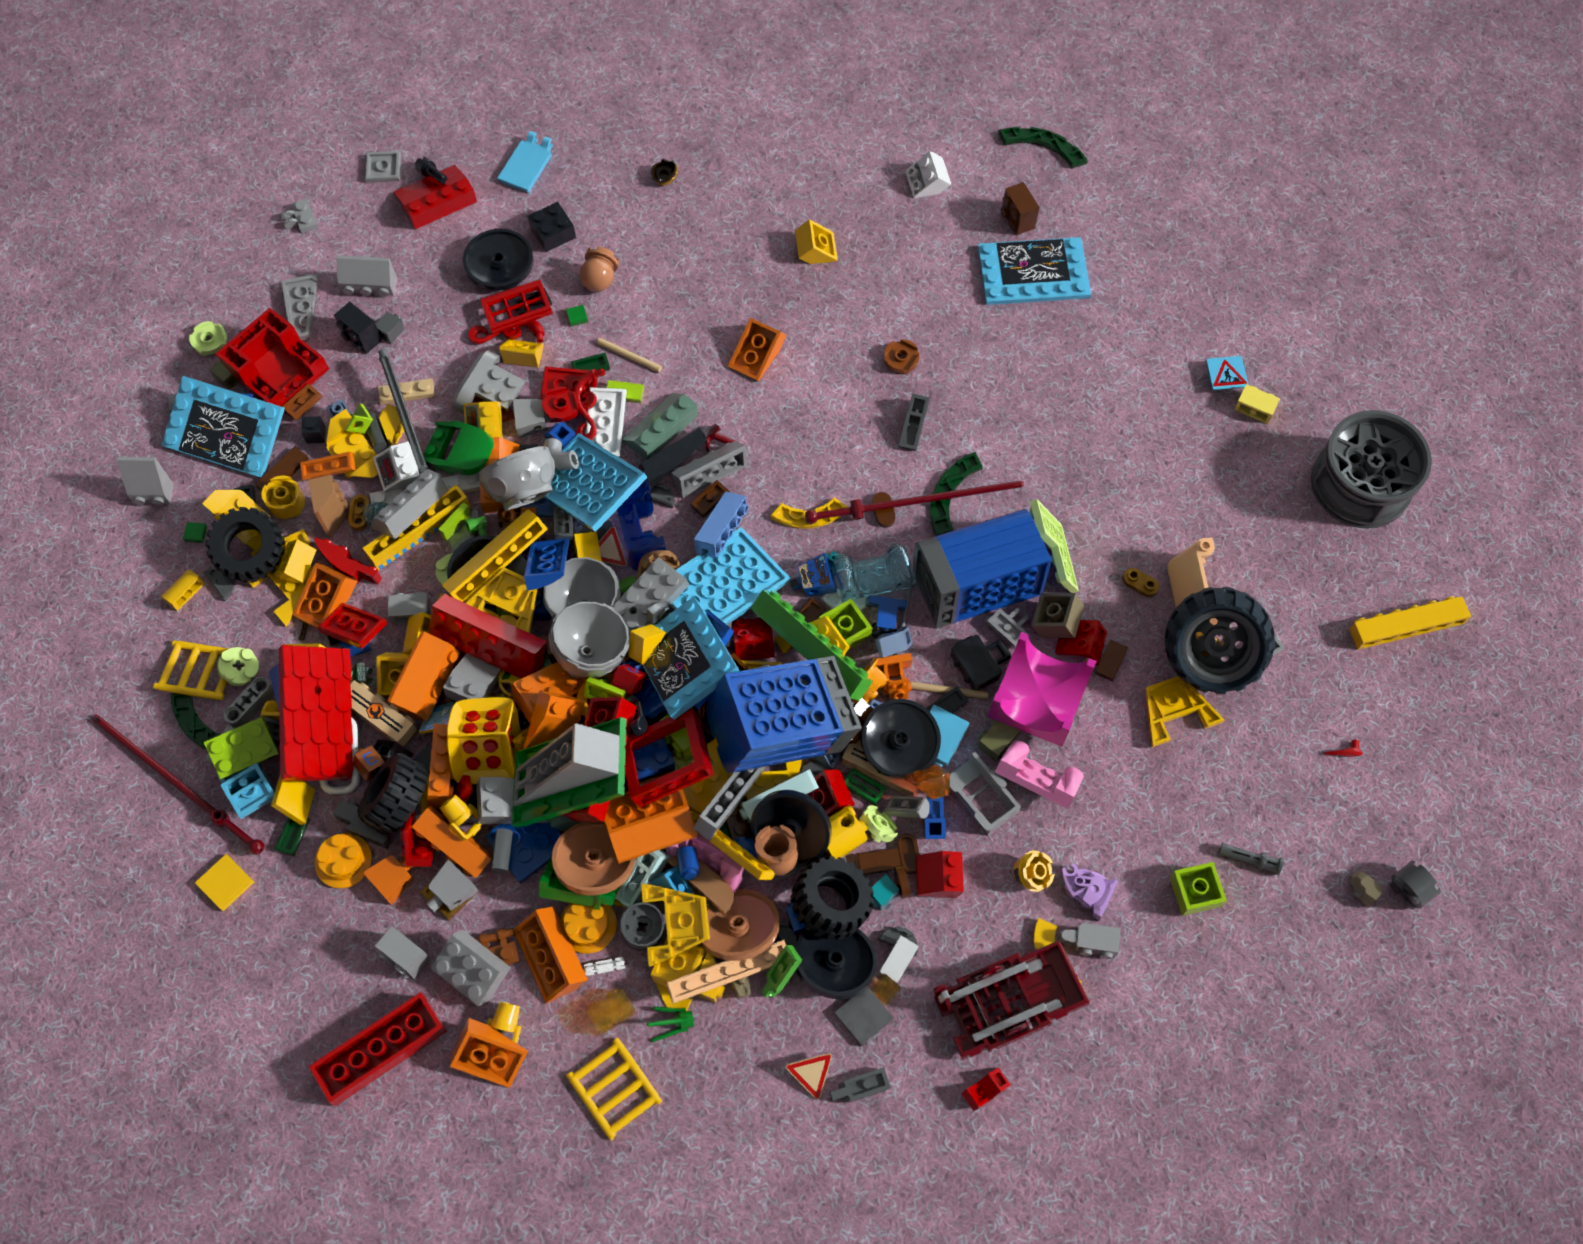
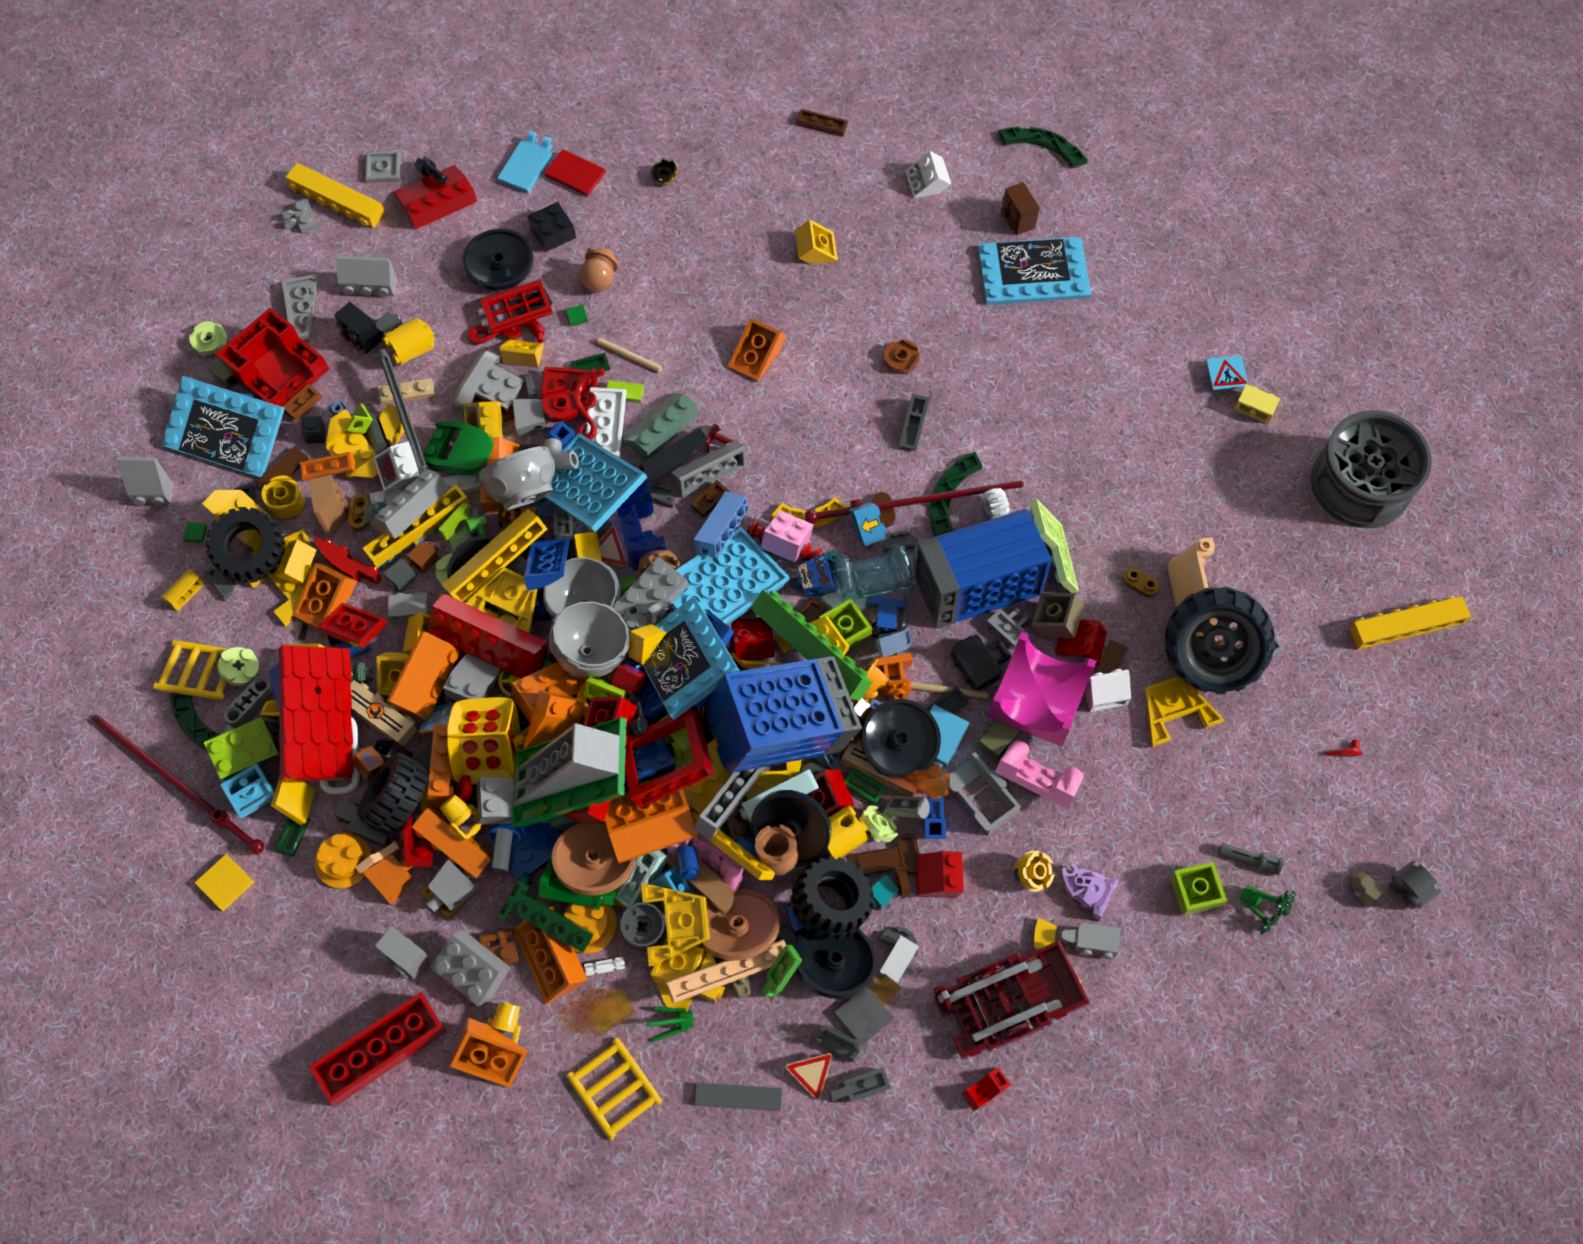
none -> yellow brick [286,163,385,228]
none -> light nougat tile [355,840,404,873]
none -> yellow cylinder [382,317,435,366]
none -> dark grey brick [384,558,417,593]
none -> dark orange brick [407,540,440,574]
none -> dark green bracket [497,872,594,953]
none -> dark grey tile [524,373,537,399]
none -> red tile [544,149,606,197]
none -> dark grey tile [695,1083,782,1111]
none -> bright pink brick [747,510,823,562]
none -> reddish brown tile [796,109,848,136]
none -> dark grey hinge [815,1024,864,1063]
none -> dark azure brick [849,502,886,547]
none -> dark grey tile [884,531,919,552]
none -> white gear [983,488,1010,519]
none -> white slope [1084,669,1131,712]
none -> plant [1241,885,1295,934]

